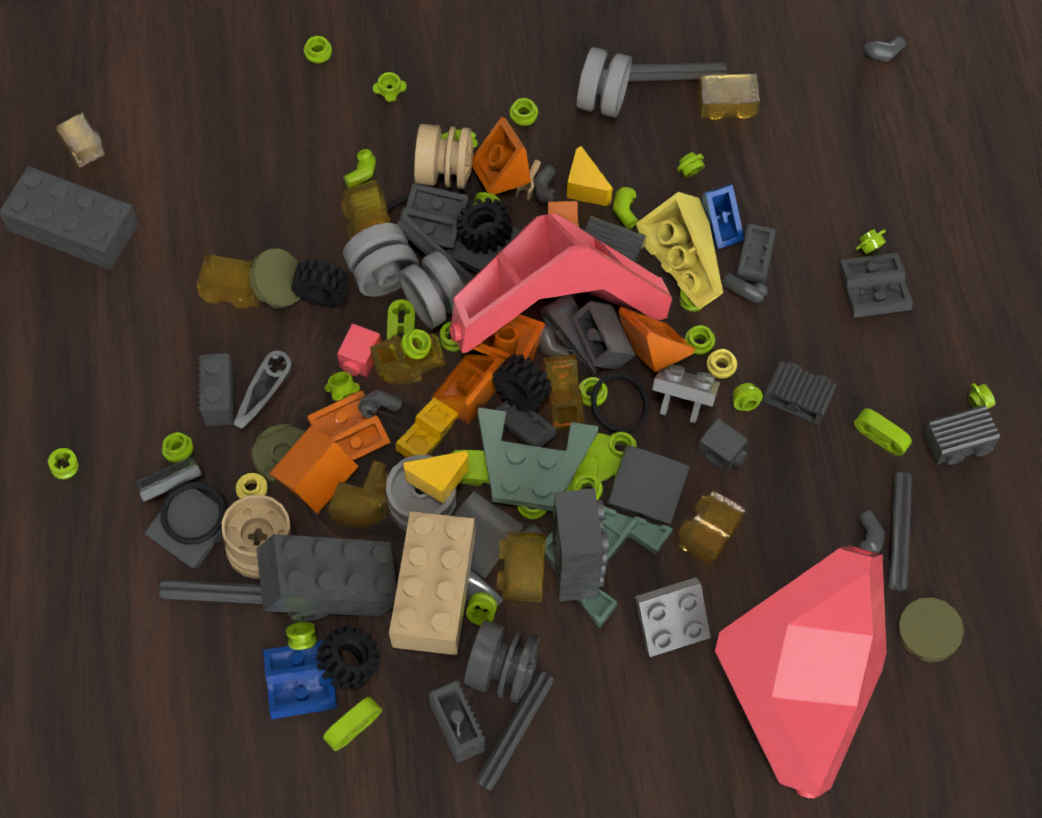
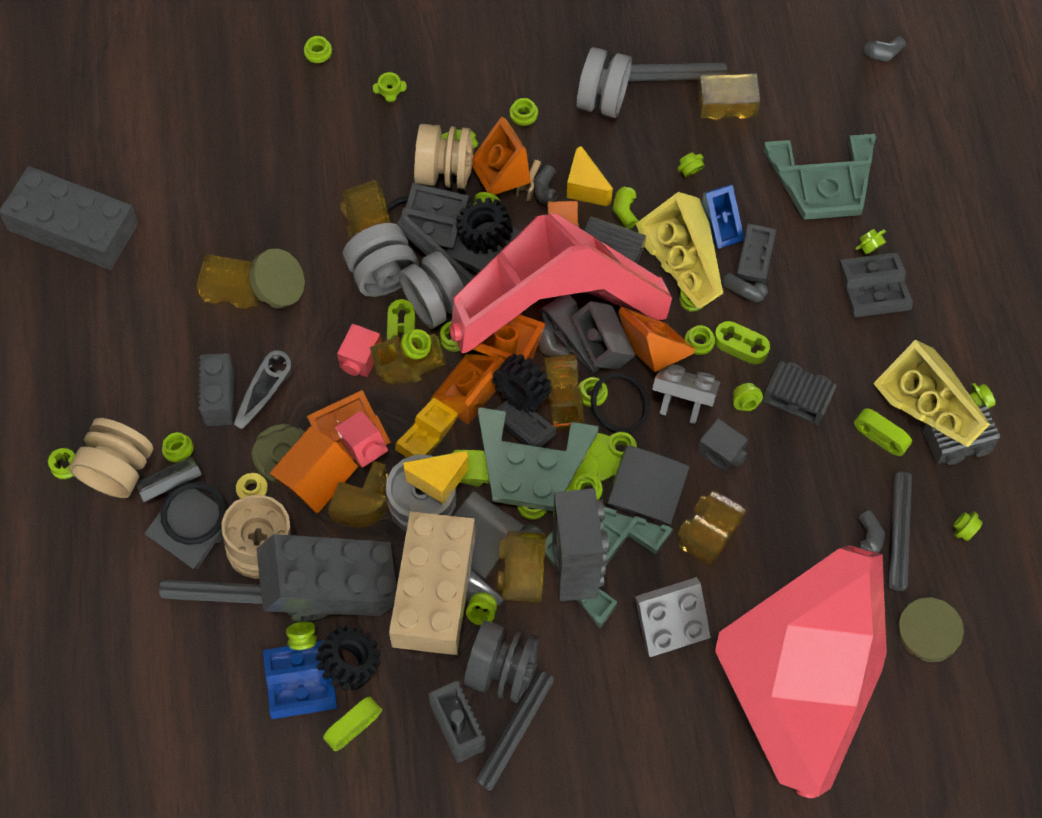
clear yellow brick [54,113,106,167] -> none
black tyre [291,259,350,307] -> none
lime plate [325,371,360,401] -> none
lime arm [343,149,376,189] -> none
dark grey arm [358,389,402,418] -> none
light yellow plate [706,349,737,379] -> none
none -> tan wheel [69,418,154,498]
none -> coral brick [335,411,388,468]
none -> lime beam [715,321,770,365]
none -> sand green wing [763,134,876,220]
none -> light yellow wedge [873,340,990,447]
none -> lime plate [953,511,983,541]

